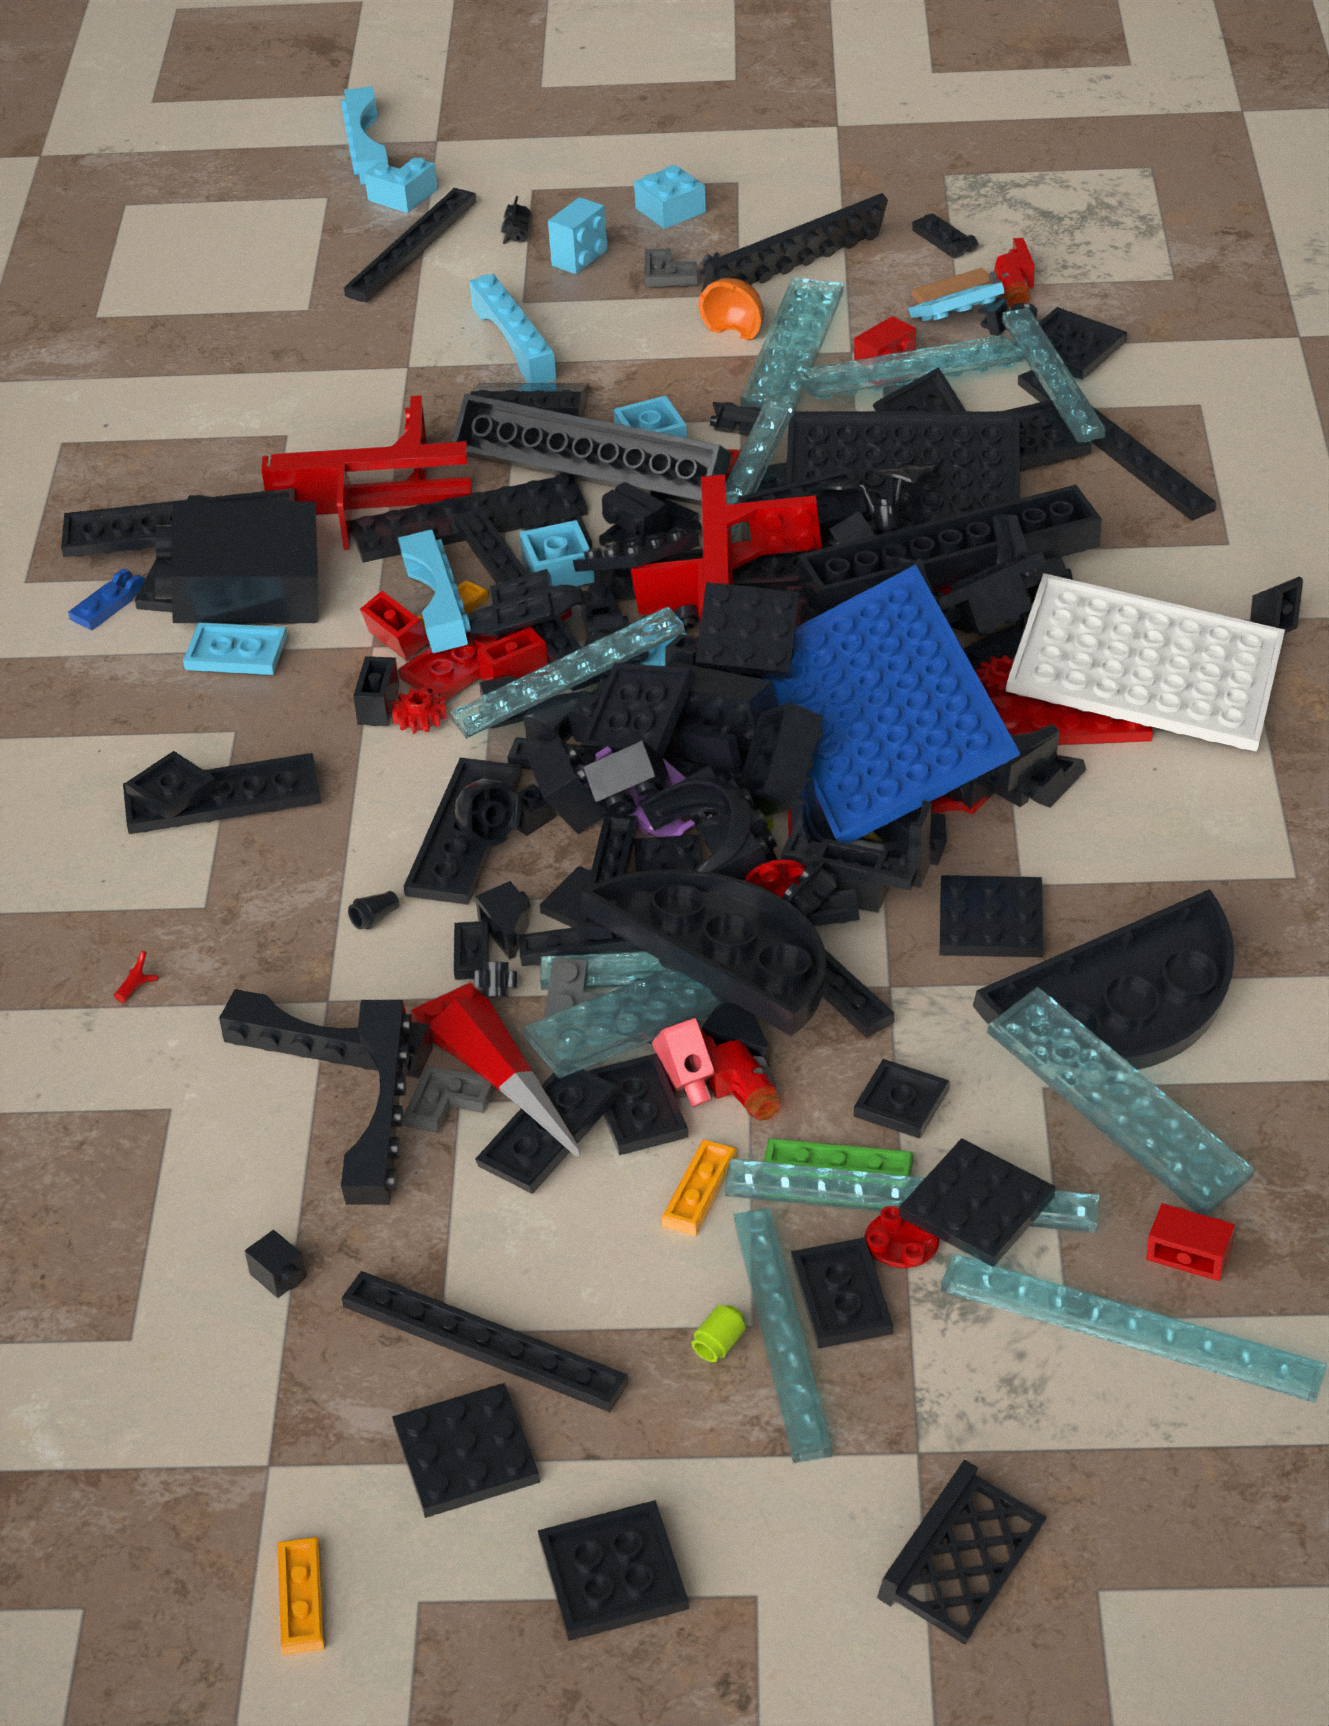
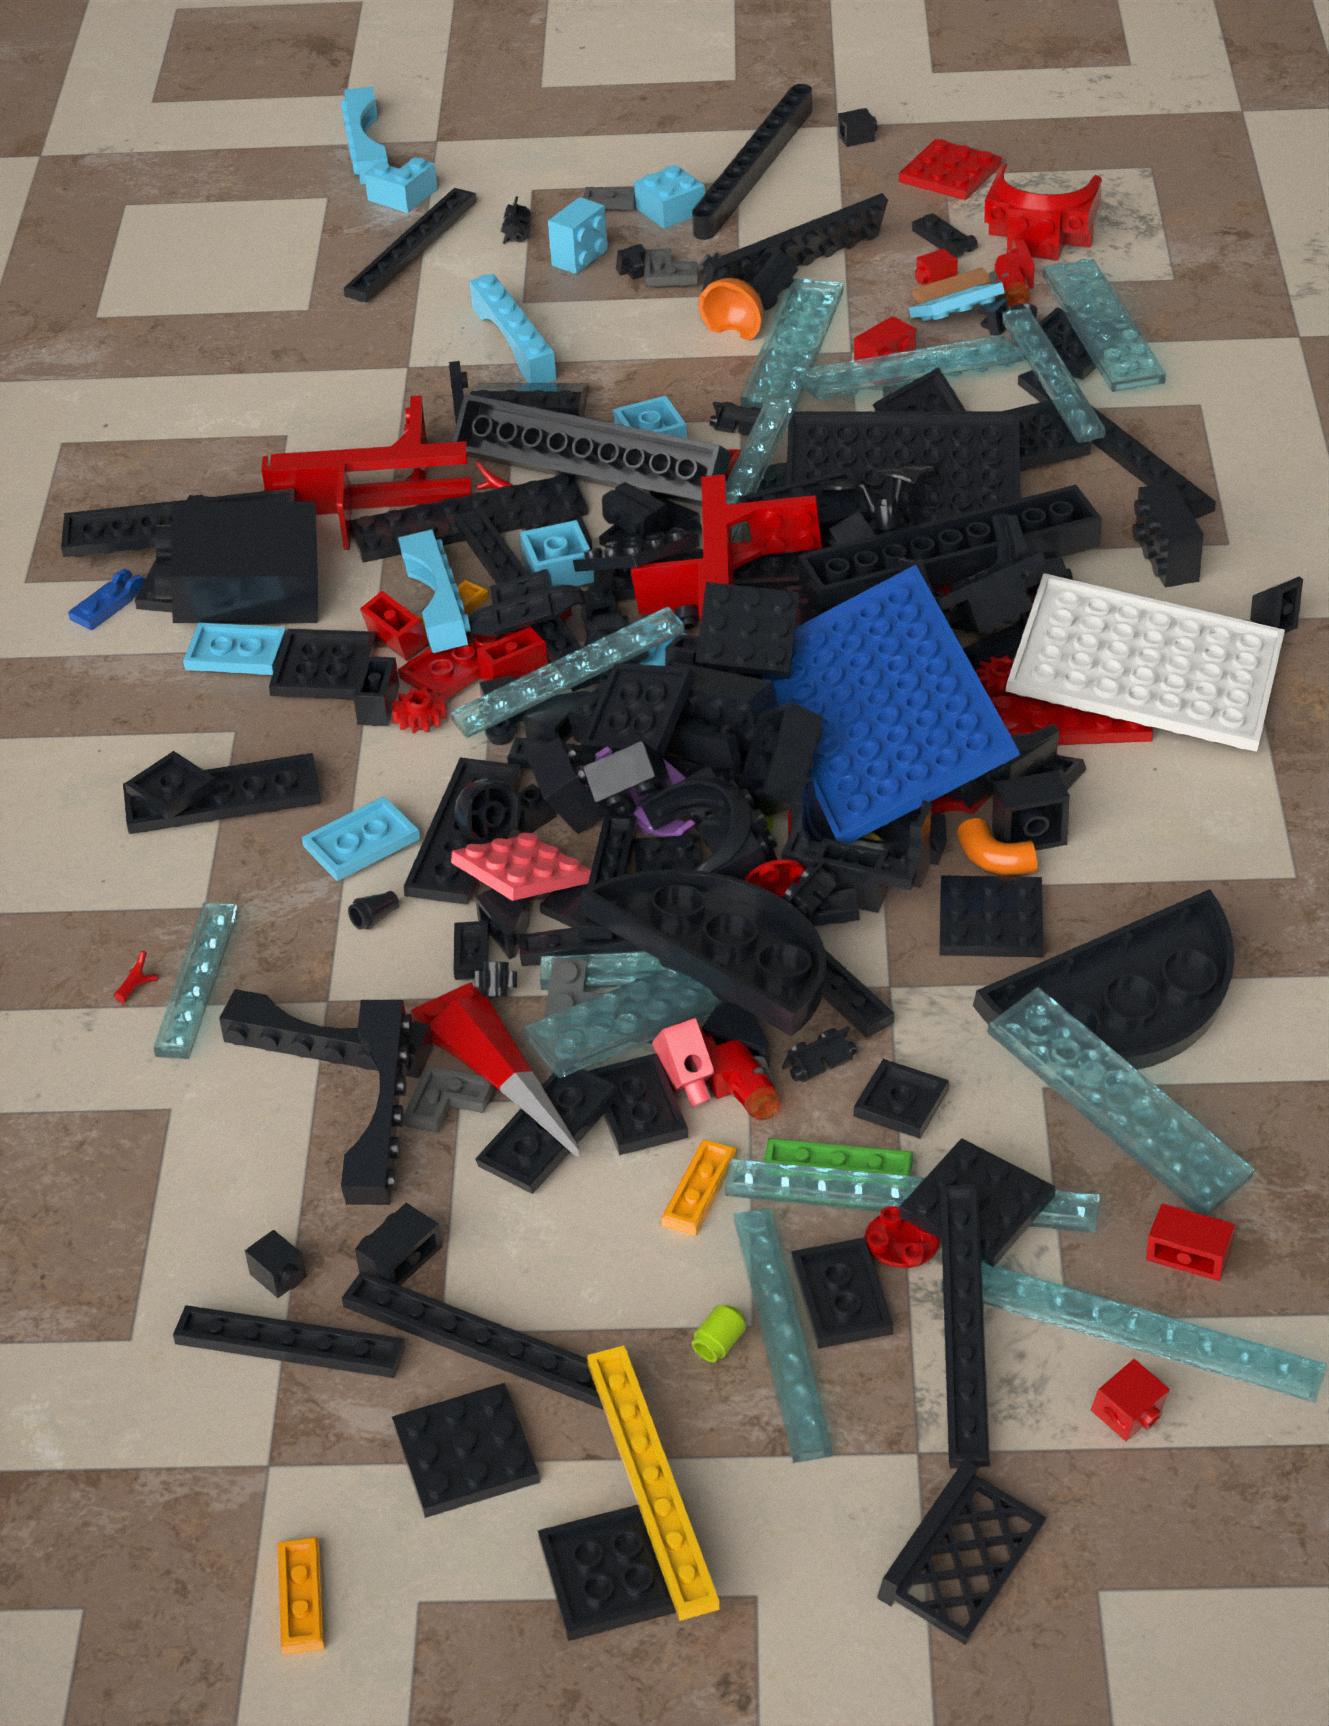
none -> clear light blue plate [153,903,238,1059]
none -> black plate [173,1305,405,1378]
none -> black plate [269,629,378,700]
none -> medium azure plate [302,796,420,881]
none -> black brick [355,1203,442,1286]
none -> black plate [449,361,468,423]
none -> coral plate [451,833,591,901]
none -> red bar [475,461,514,490]
none -> black plate [485,717,516,745]
none -> dark grey plate [583,187,635,211]
none -> yellow plate [587,1345,720,1621]
none -> black tile [616,243,646,280]
none -> black beam [692,84,812,240]
none -> black brick [742,248,798,311]
none -> black hinge [782,1026,857,1082]
none -> black brick [838,108,878,147]
none -> red plate [899,139,1002,201]
none -> red brick [915,248,958,286]
none -> black tile [940,1183,990,1469]
none -> orange cylinder [957,818,1038,876]
none -> red piece [984,164,1102,261]
none -> black brick [992,770,1070,851]
none -> clear light blue plate [1042,259,1166,392]
none -> red head [1091,1358,1170,1442]
none -> black brick [1132,481,1204,588]

